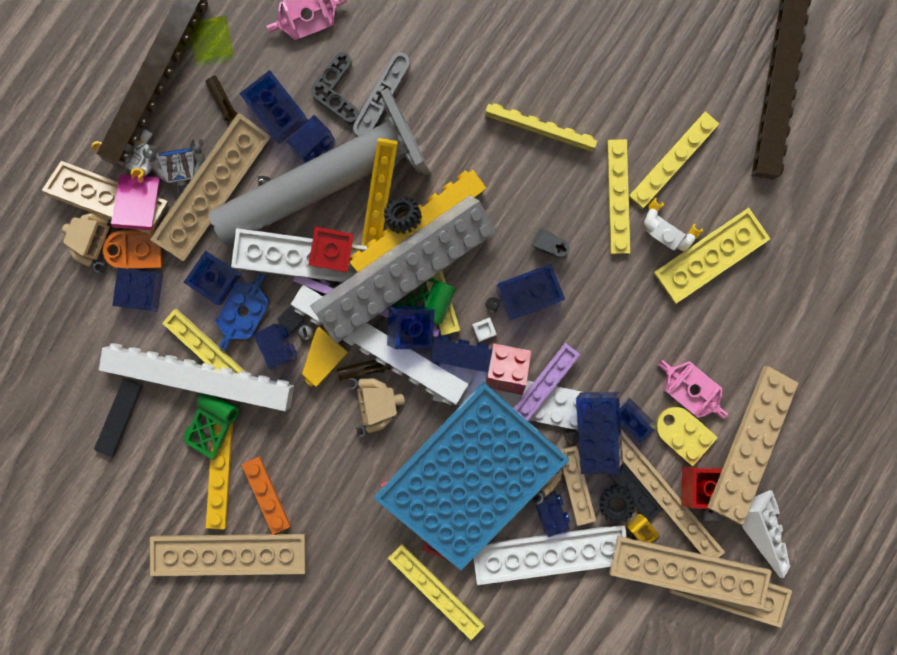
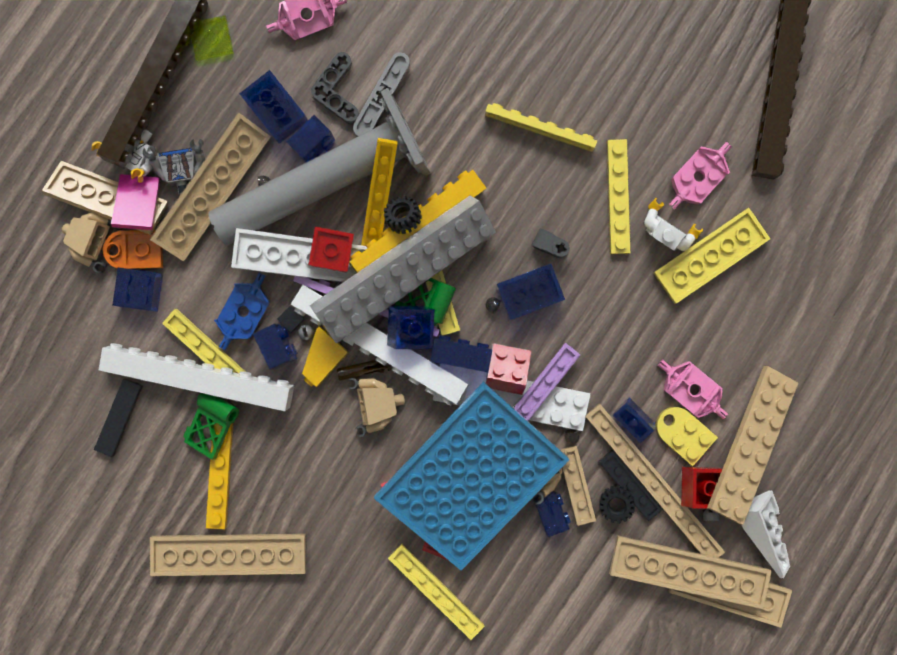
clear blue brick [183,250,242,305] -> none
dark brown piece [205,75,238,127] -> none
orange plate [241,456,291,535] -> none
white tile [472,318,497,342] -> none
white plate [474,524,626,585] -> none
clear blue brick [576,392,623,475] -> none
yellow slope [626,513,660,543] -> none
light yellow plate [629,111,719,209] -> none
none -> bright pink plate [669,142,732,209]

